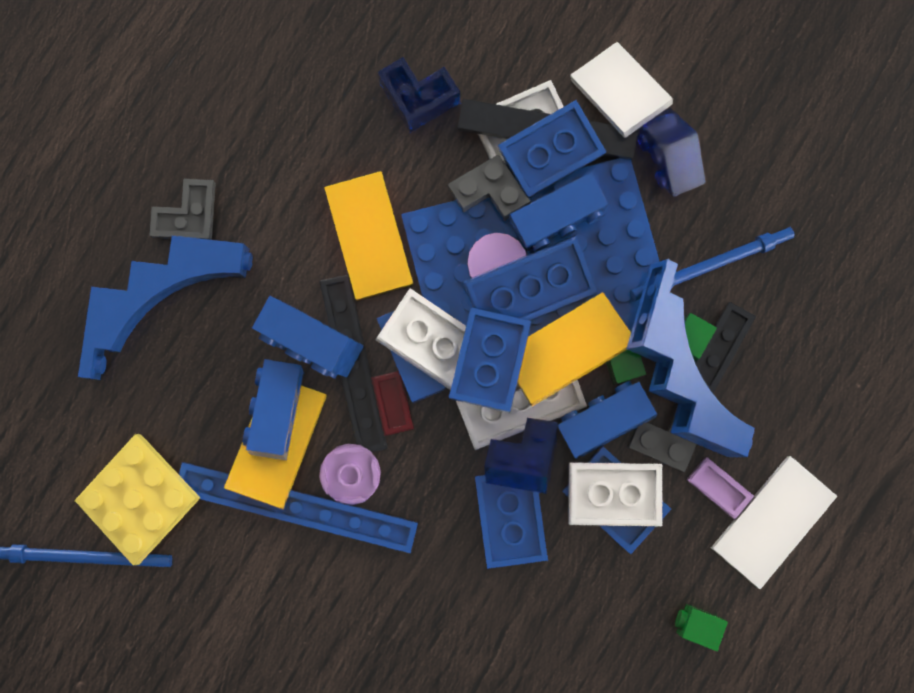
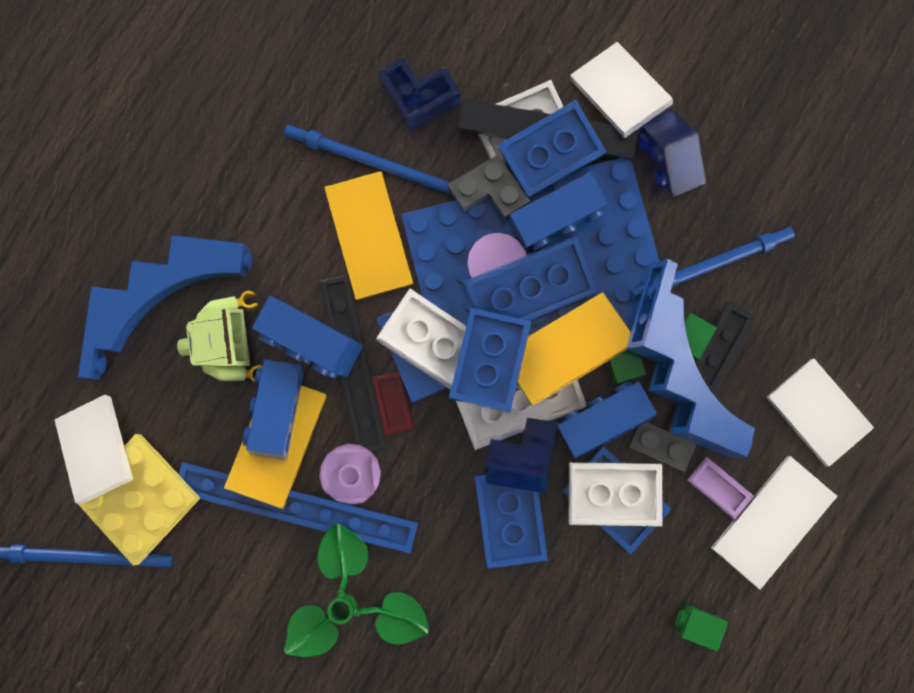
dark grey plate [150,179,216,240] -> none
none -> white tile [55,395,133,504]
none -> yellowish green torso [177,291,263,382]
none -> blue bar [284,125,451,195]
none -> green plant [284,523,429,657]
none -> white tile [766,359,874,467]

